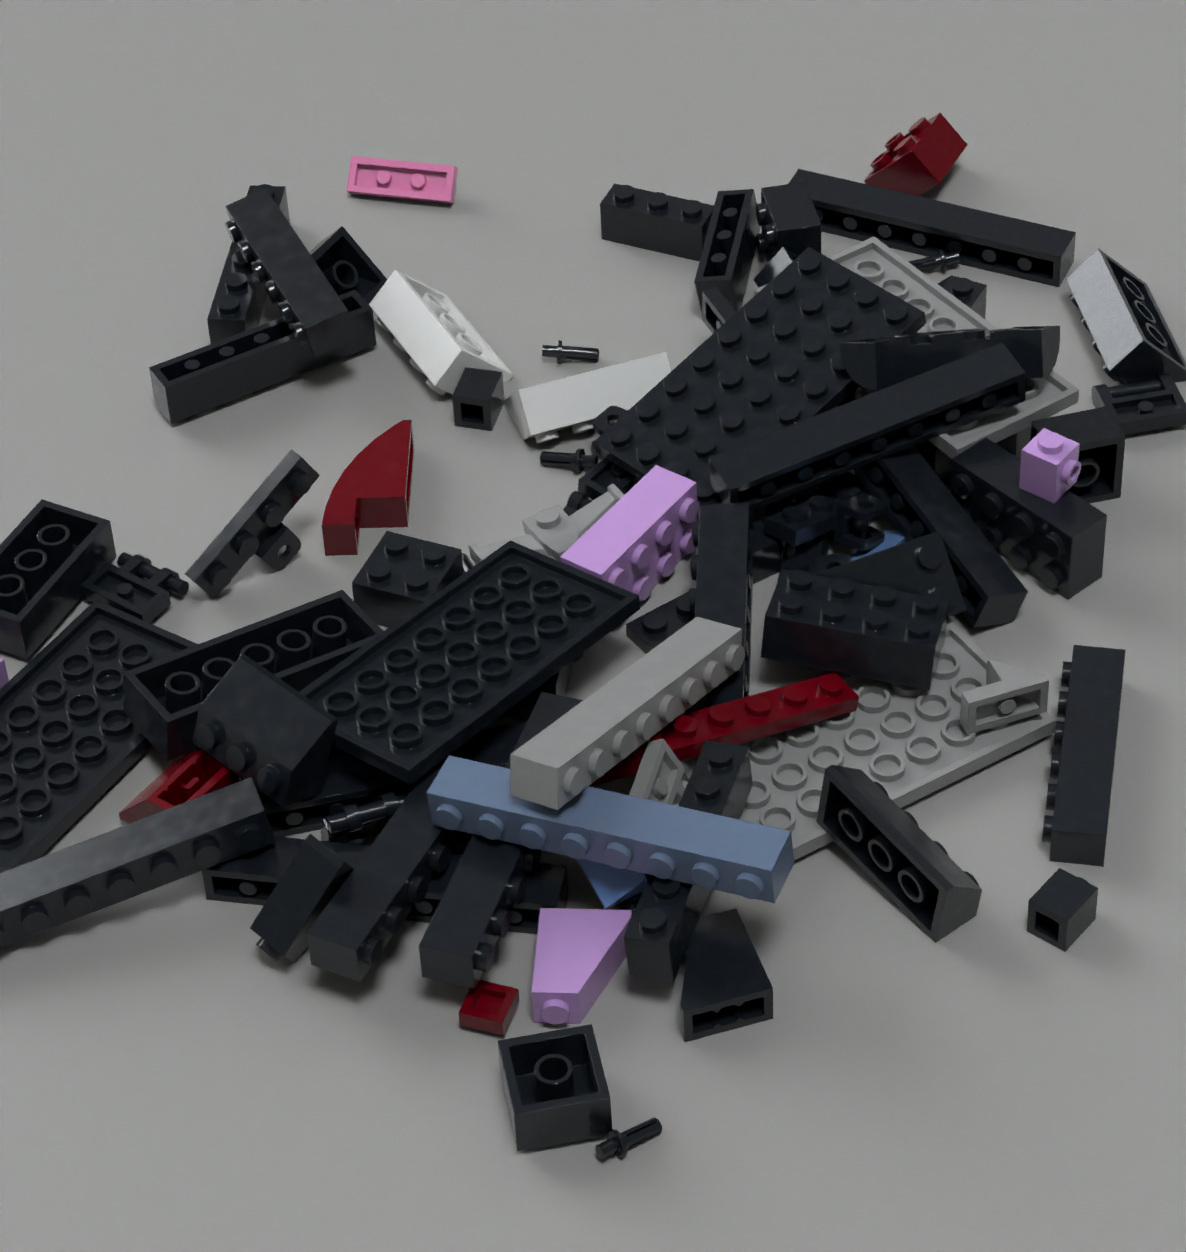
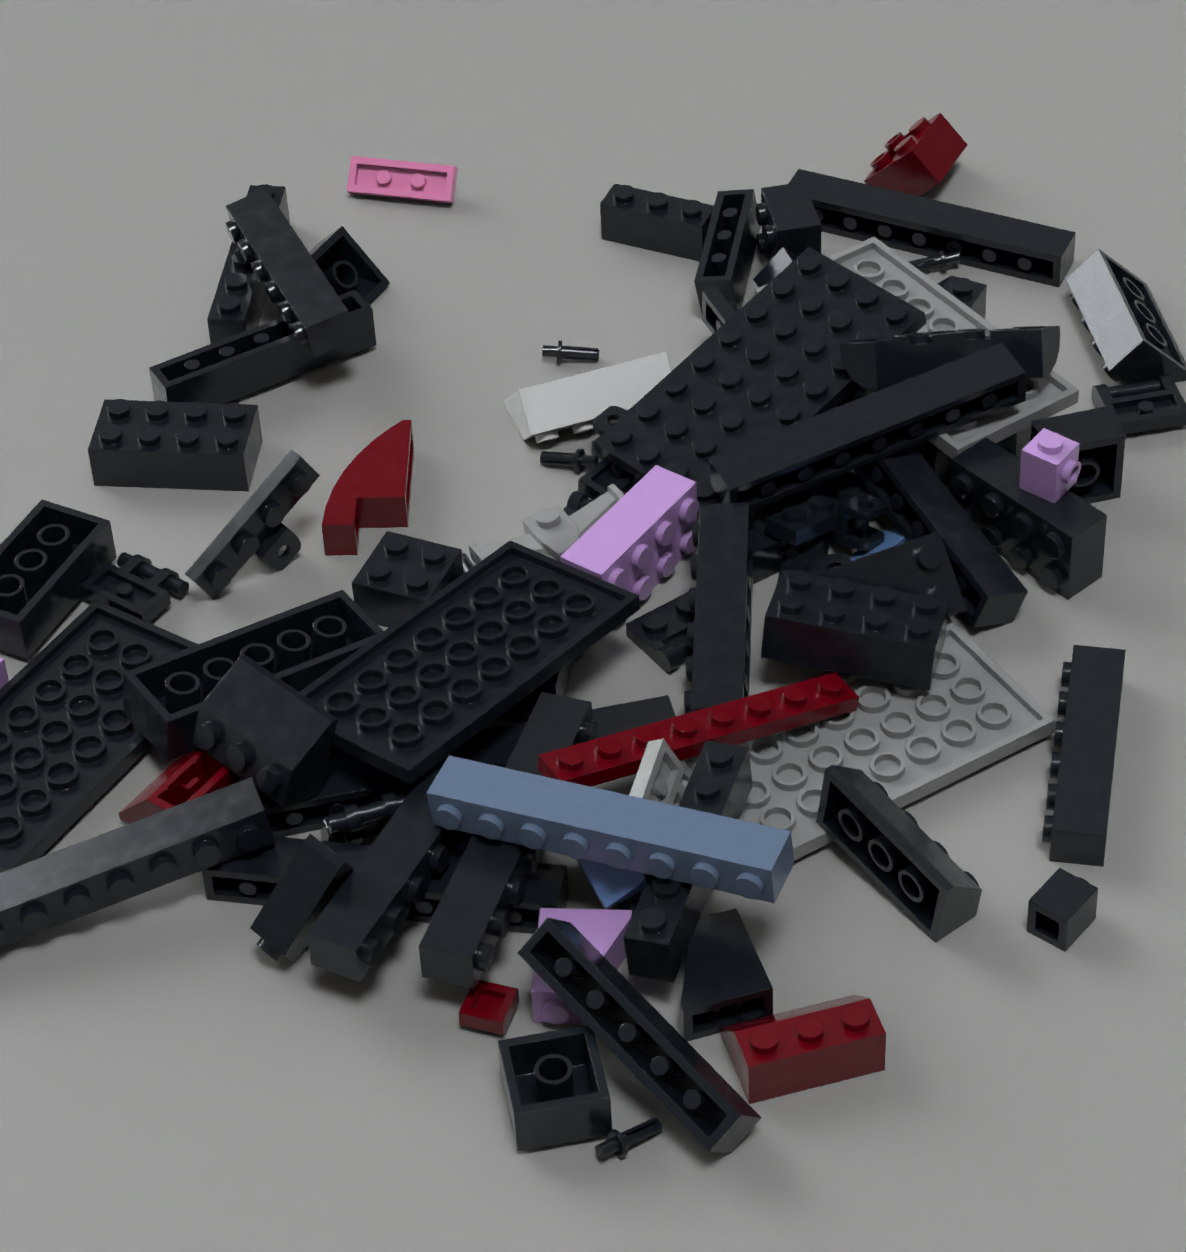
white slope [369,270,513,395] -> none
black brick [452,367,504,431] -> none
light grey brick [510,617,745,810] -> none
light grey slope [960,659,1049,735] -> none
none -> black brick [88,399,263,492]
none -> black brick [517,917,762,1153]
none -> dark red slope [720,995,886,1104]

